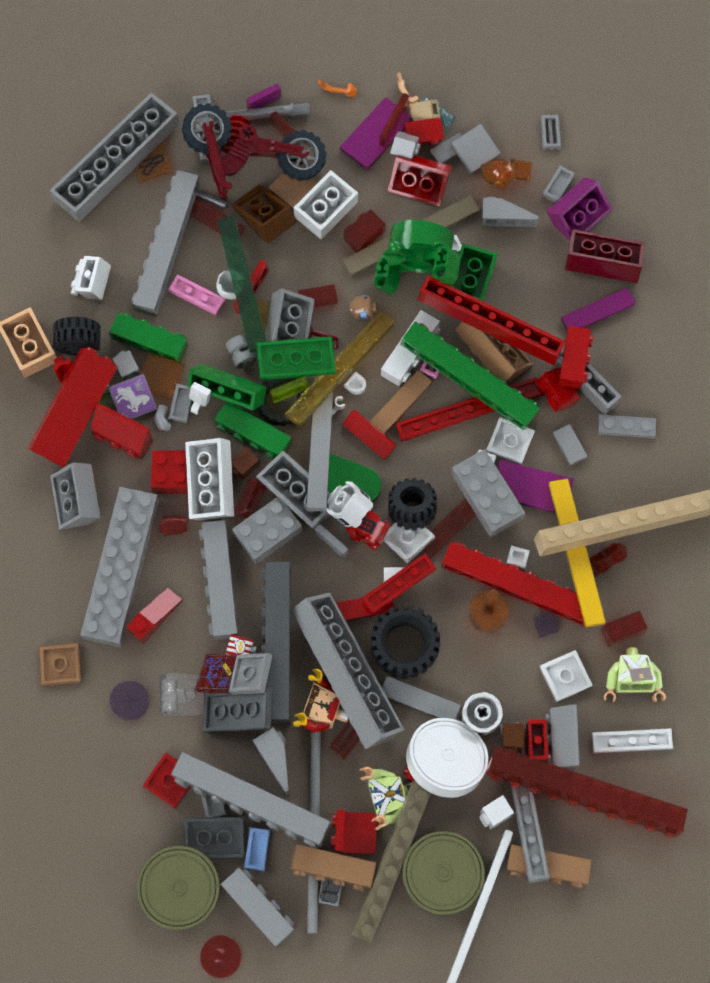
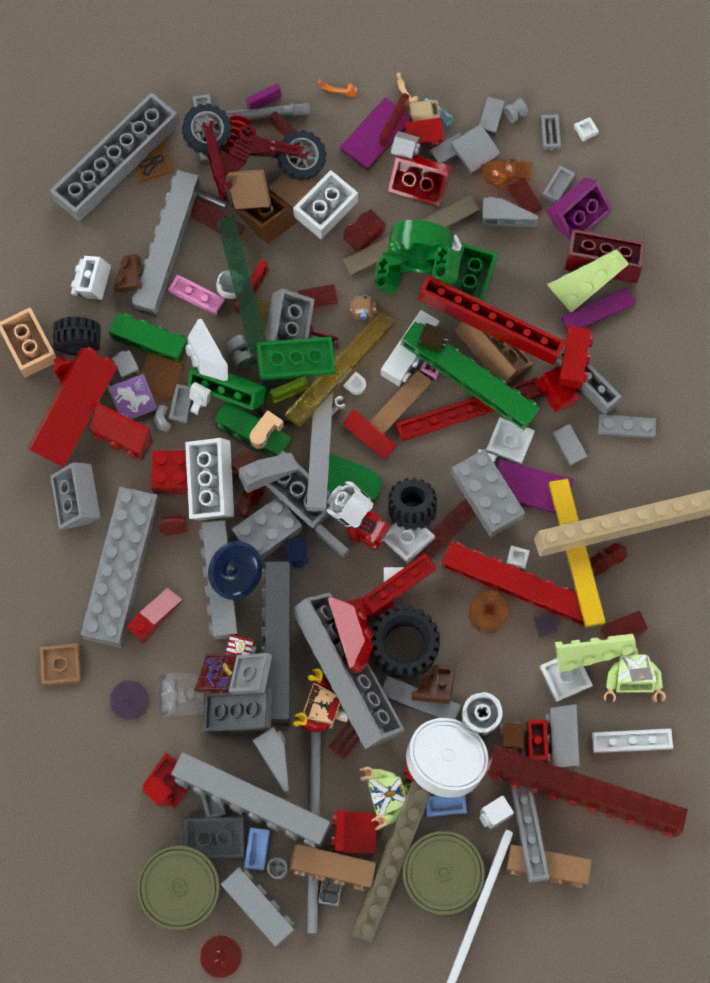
none -> reddish brown wing [113,254,142,292]
none -> red brick [141,775,174,809]
none -> white wedge [186,319,228,381]
none -> dark blue dish [208,541,263,600]
none -> medium nougat tile [227,170,271,209]
none -> light grey slope [239,453,300,493]
none -> light nougat leg [250,410,284,449]
none -> light grey wheel [267,858,288,880]
none -> clear blue brick [285,537,308,569]
none -> wedge [328,597,373,673]
none -> reddish brown wing [411,665,455,704]
none -> dark brown brick [417,323,449,354]
none -> light blue tile [426,795,467,817]
none -> light grey tile [480,97,505,135]
none -> light grey wheel [503,98,528,123]
none -> clear red tile [508,178,542,214]
none -> yellowish green wing [547,249,629,312]
none -> yellowish green wing [555,634,636,672]
none -> white tile [574,117,599,142]

